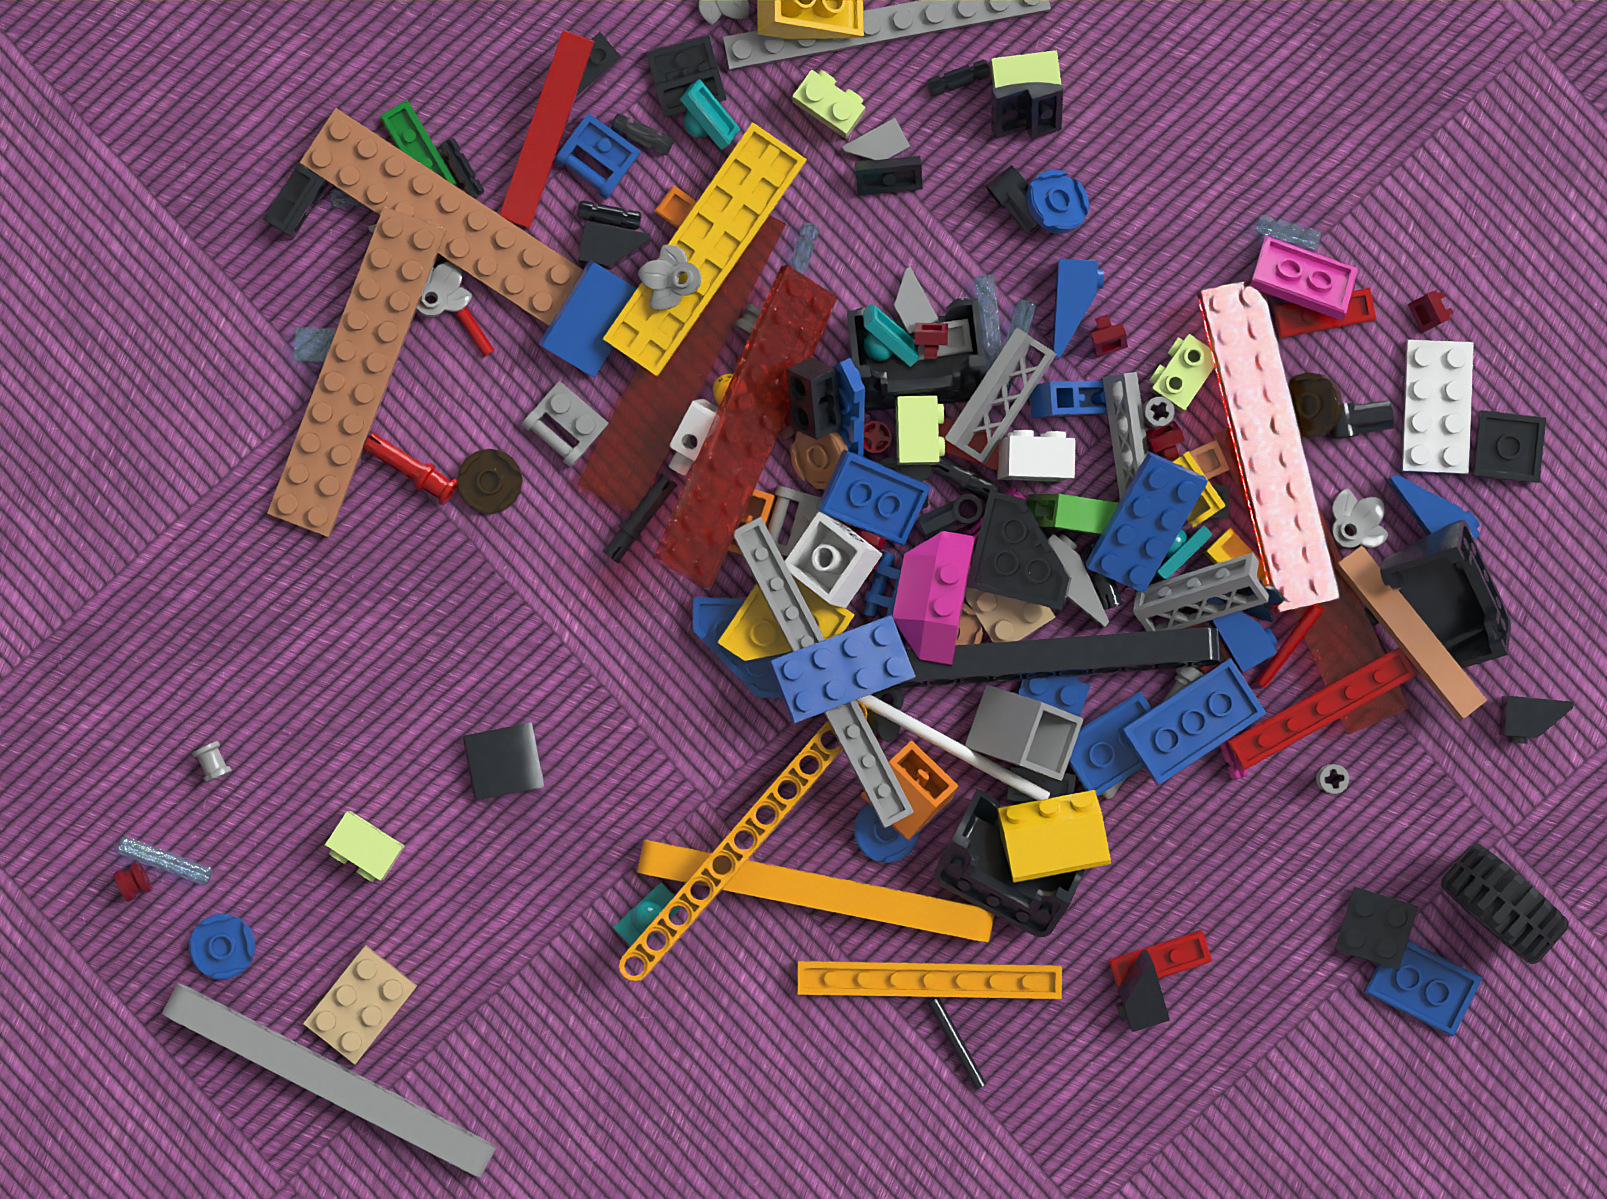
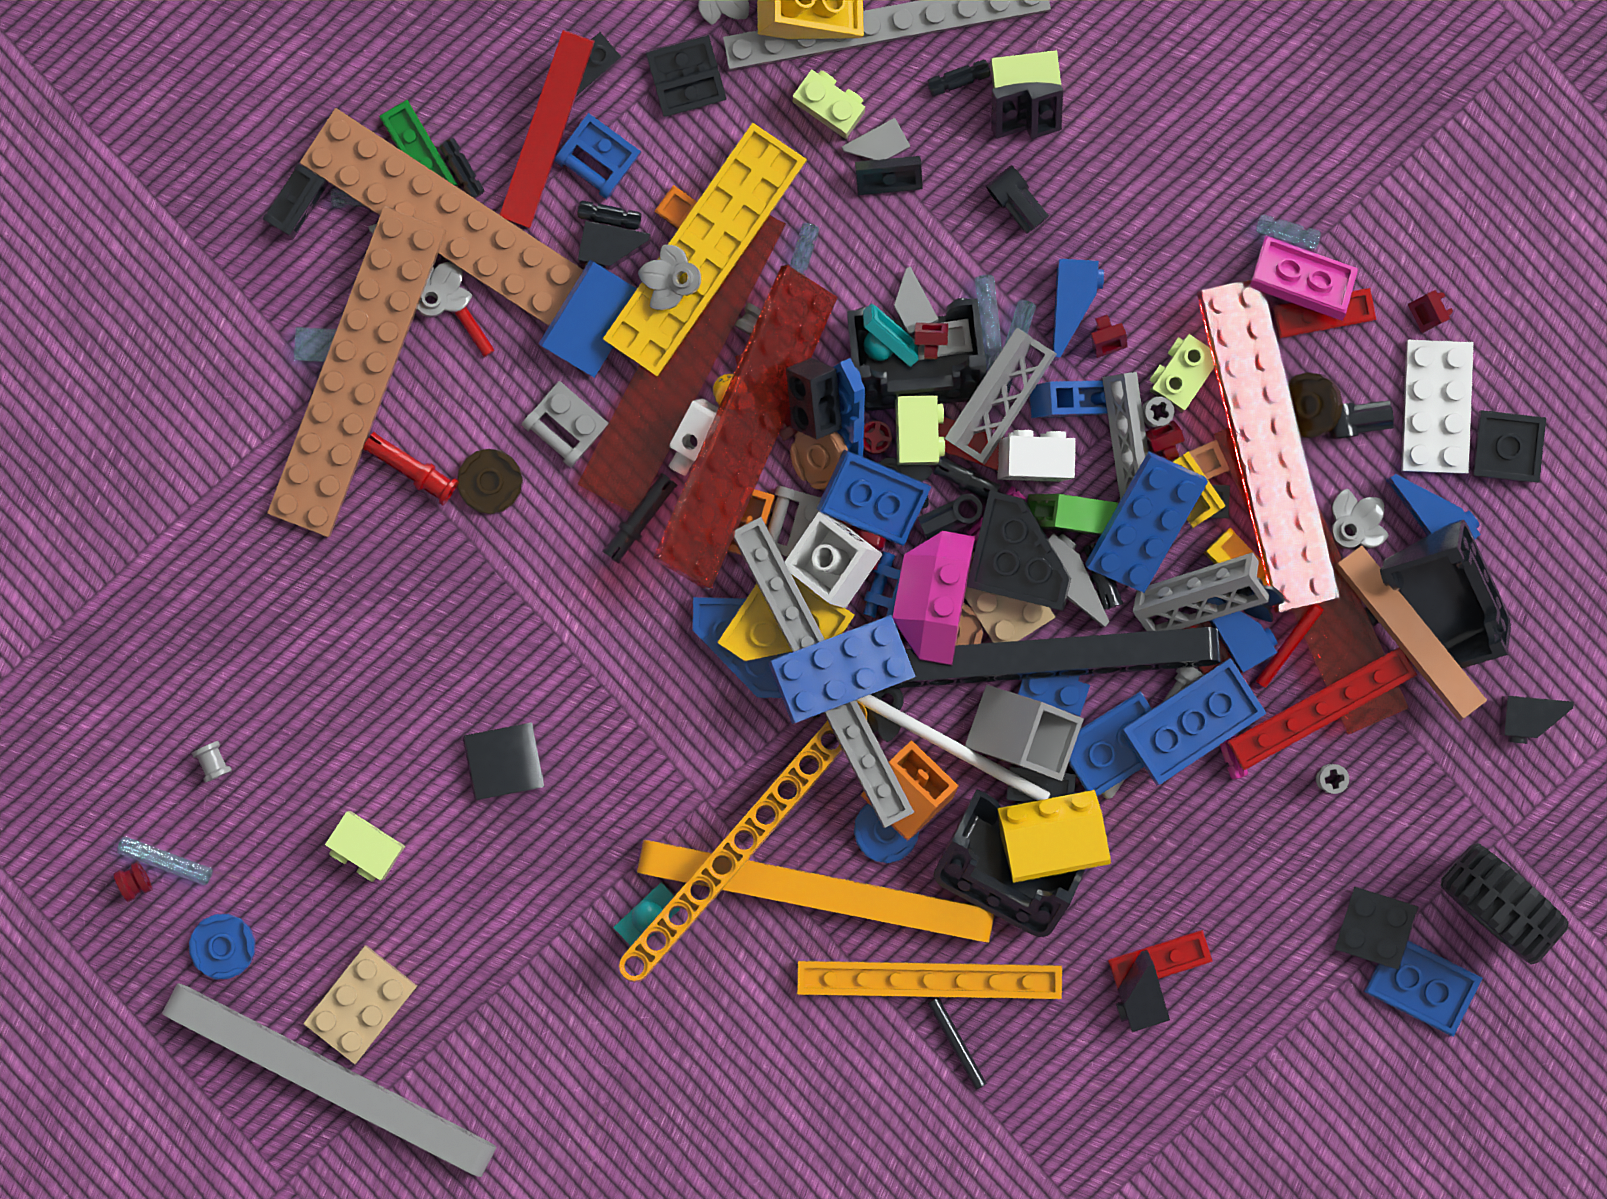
black axle [611,114,674,155] -> none
teal tile [680,79,741,150] -> none
blue tile [1026,170,1090,234] -> none
teal tile [1156,525,1212,580] -> none

